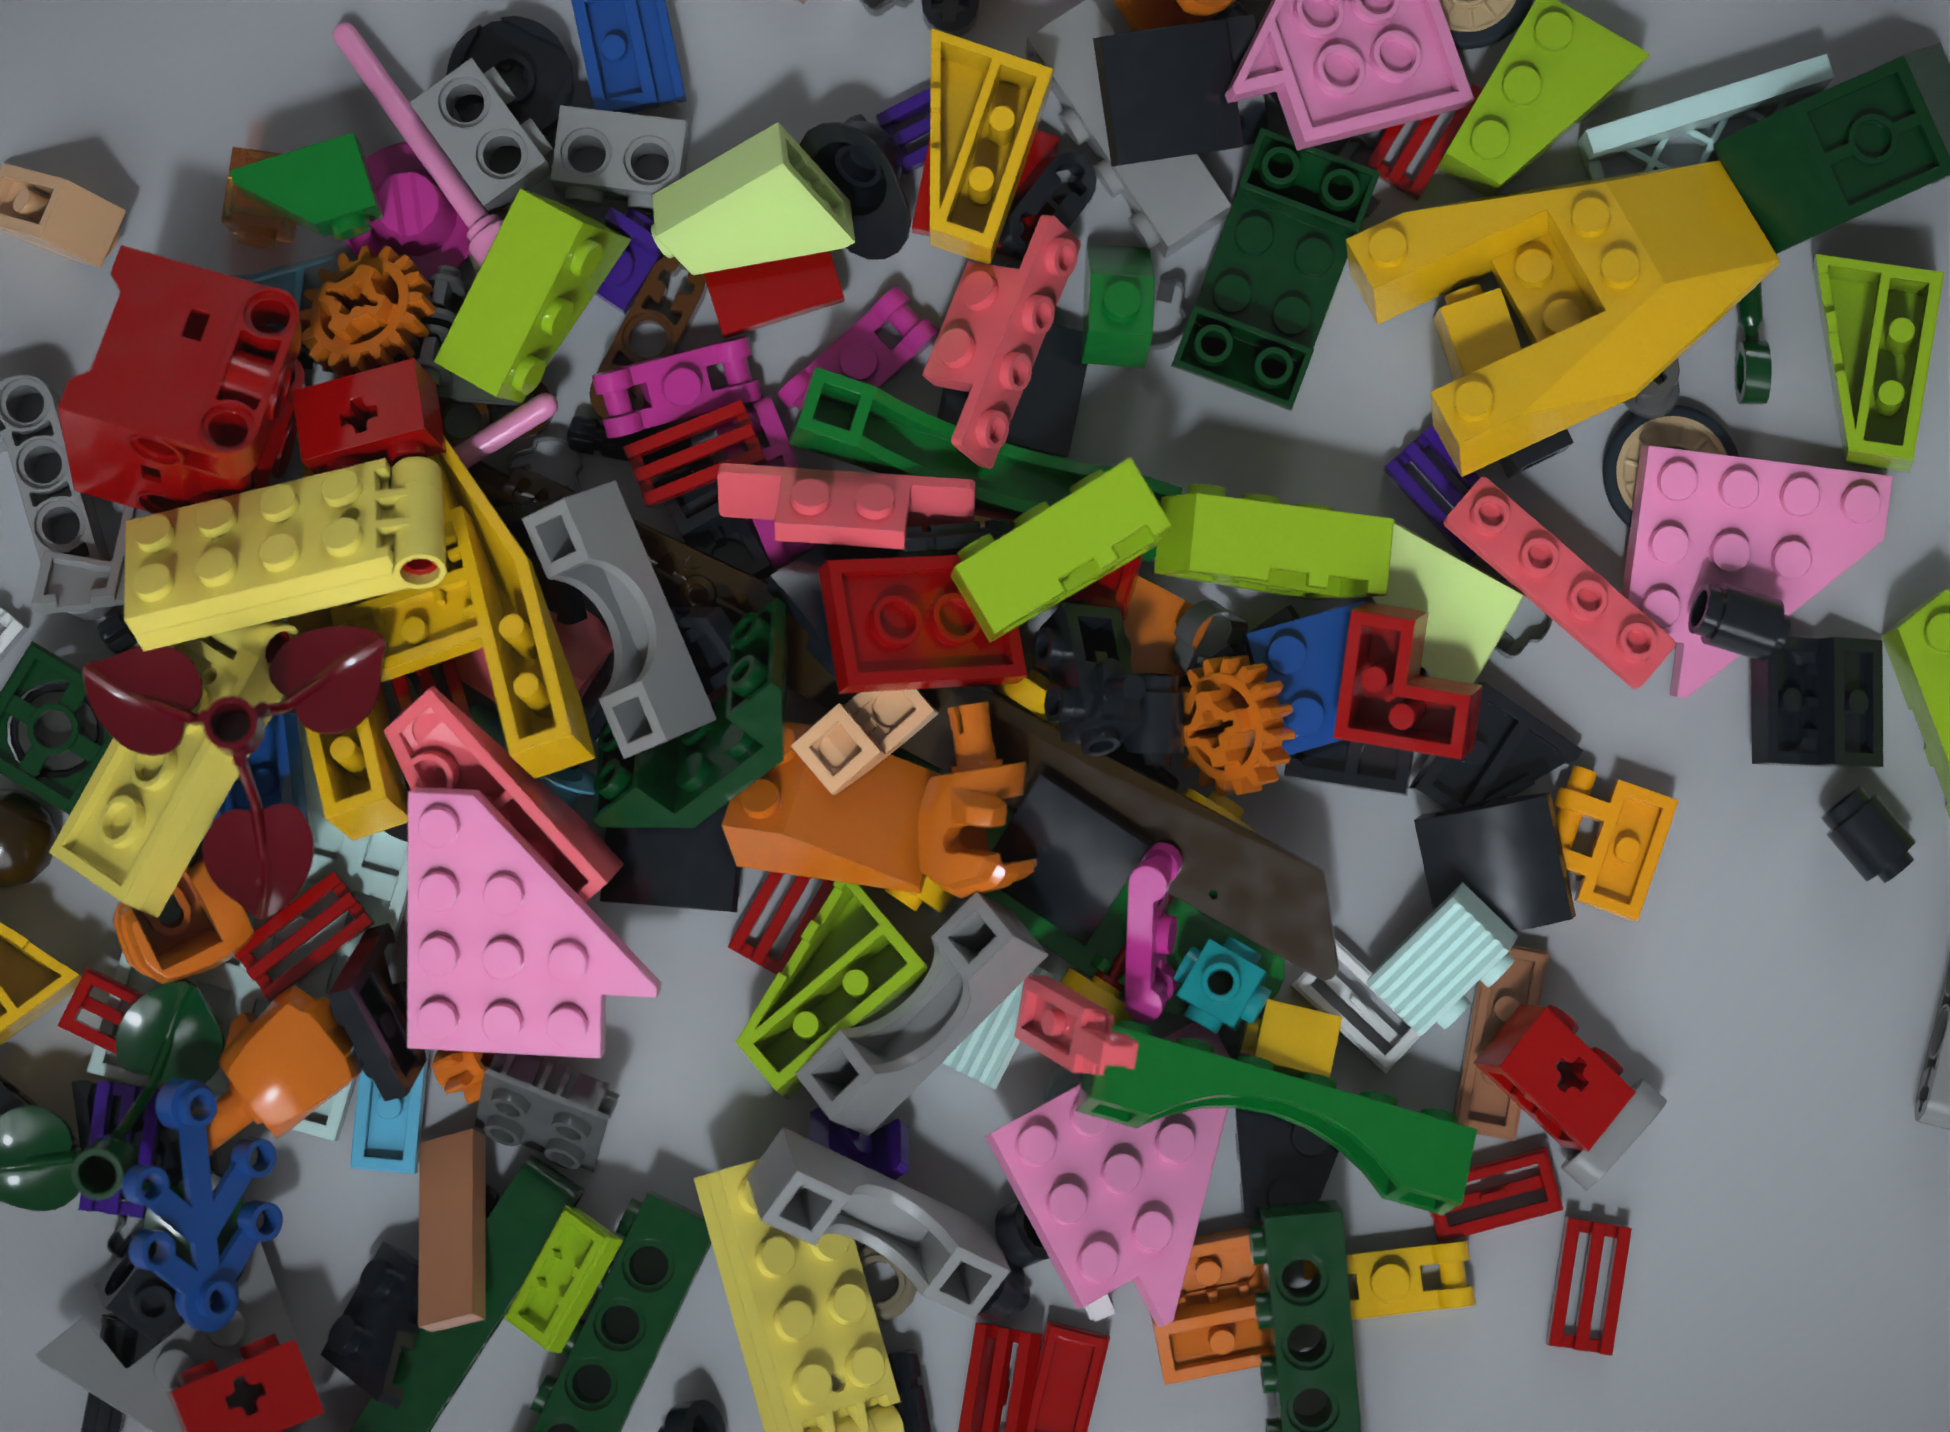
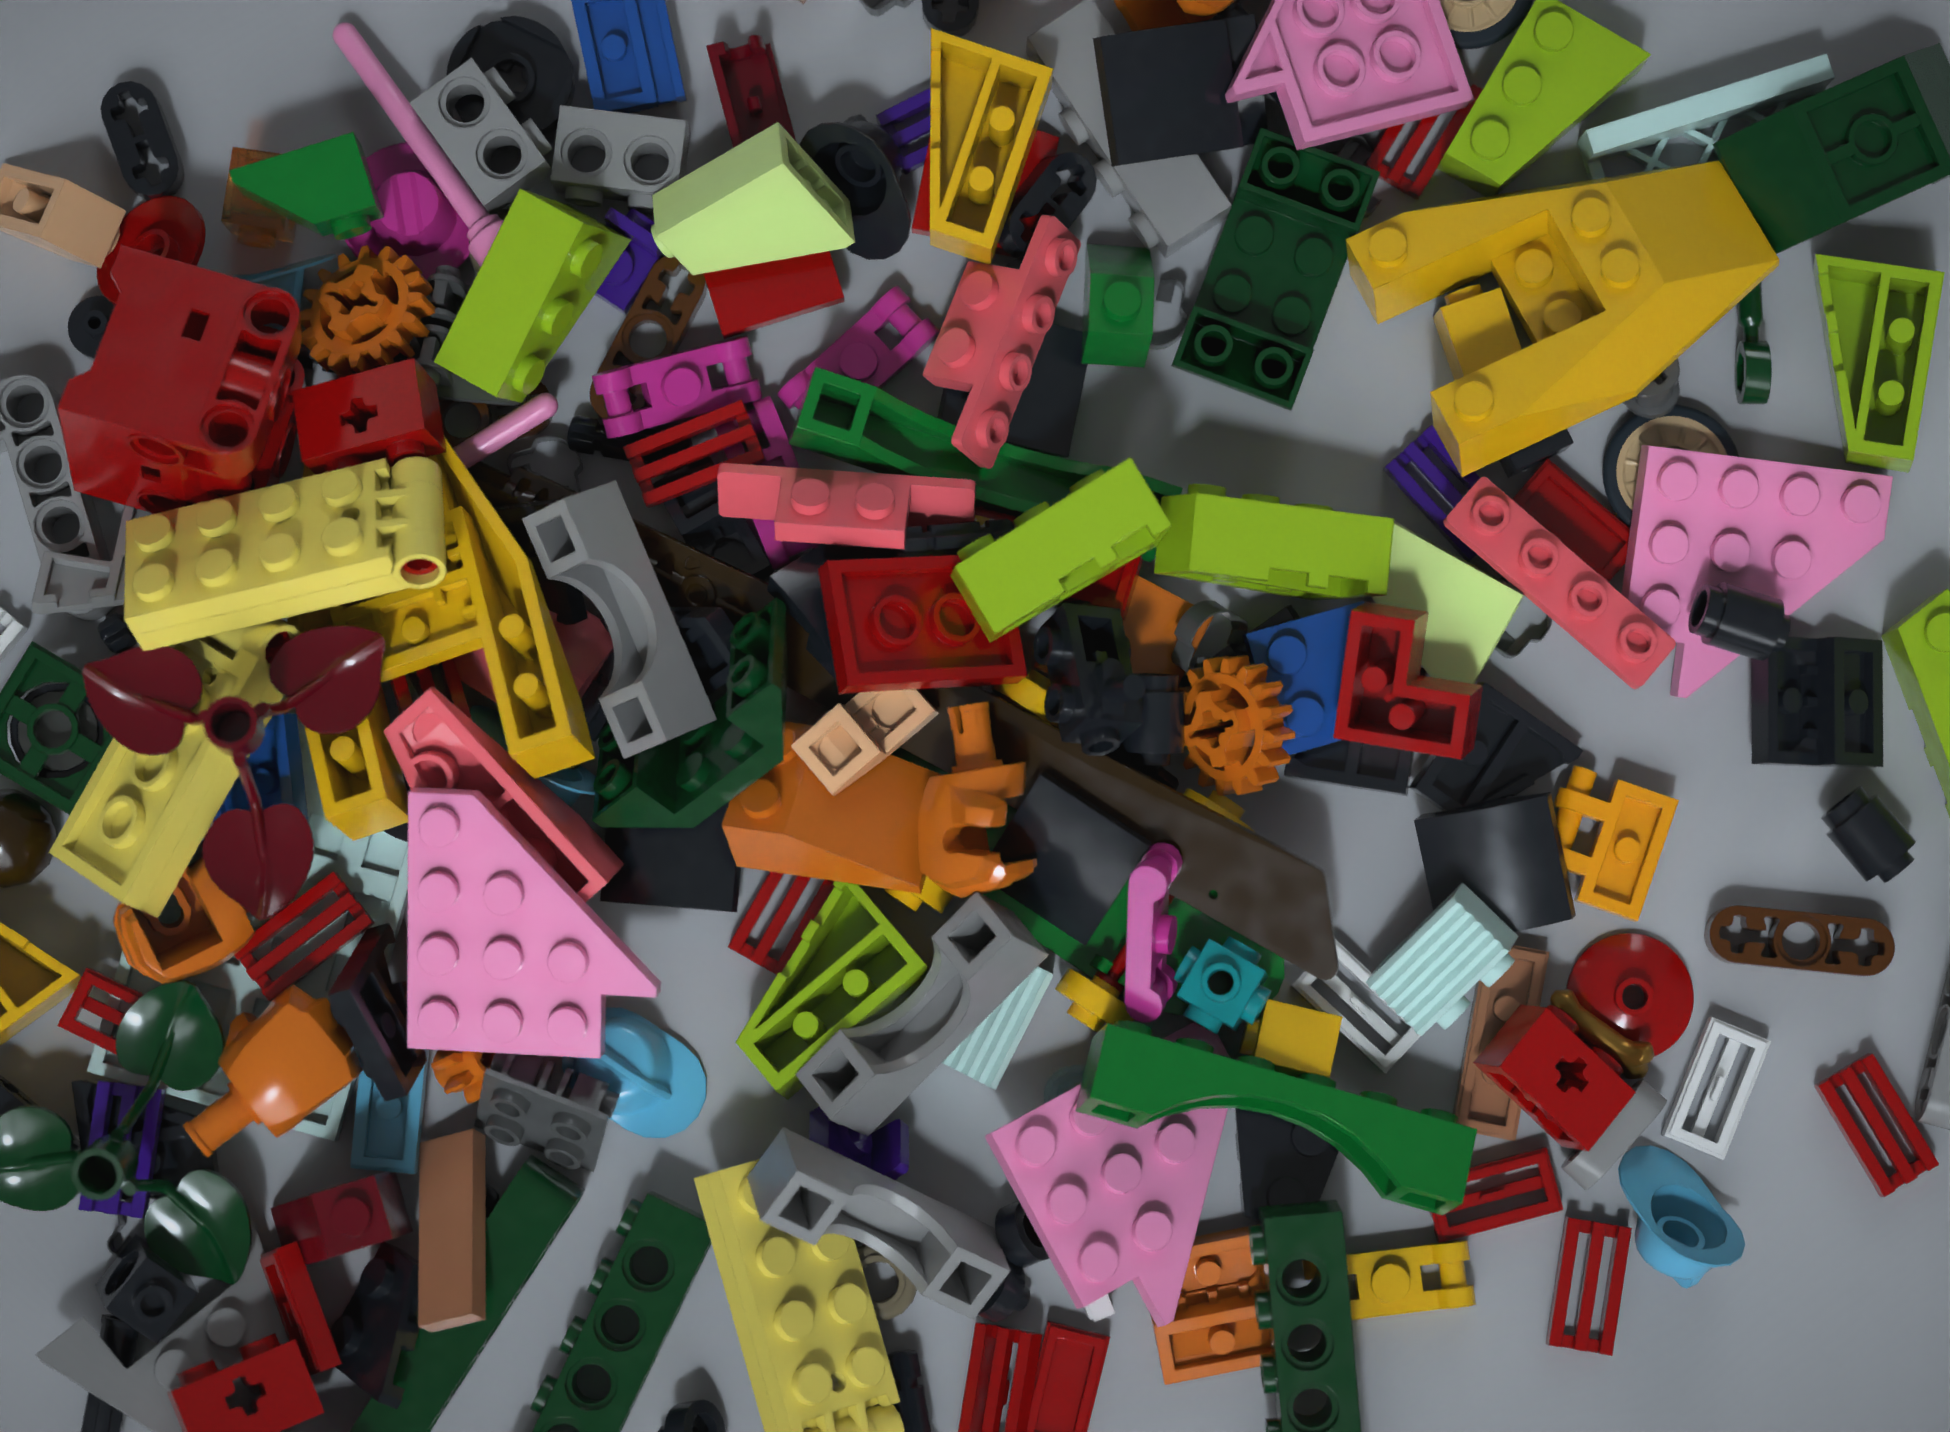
blue plant [122,1078,283,1332] -> none
lime plate [504,1205,623,1353] -> none
coral hinge [1014,974,1139,1075] -> none
none -> black tile [68,296,115,361]
none -> red dish [96,196,206,305]
none -> black beam [101,81,184,200]
none -> red tile [259,1241,342,1375]
none -> dark red slope [270,1171,413,1265]
none -> medium azure piece [562,1008,706,1138]
none -> dark red hinge [706,35,797,148]
none -> red tile [1512,459,1630,582]
none -> pearl gold piece [1550,989,1655,1079]
none -> red dish [1566,933,1694,1056]
none -> medium azure piece [1618,1145,1746,1289]
none -> white tile [1661,1017,1771,1160]
none -> reddish brown beam [1704,905,1895,977]
none -> red tile [1814,1053,1939,1197]

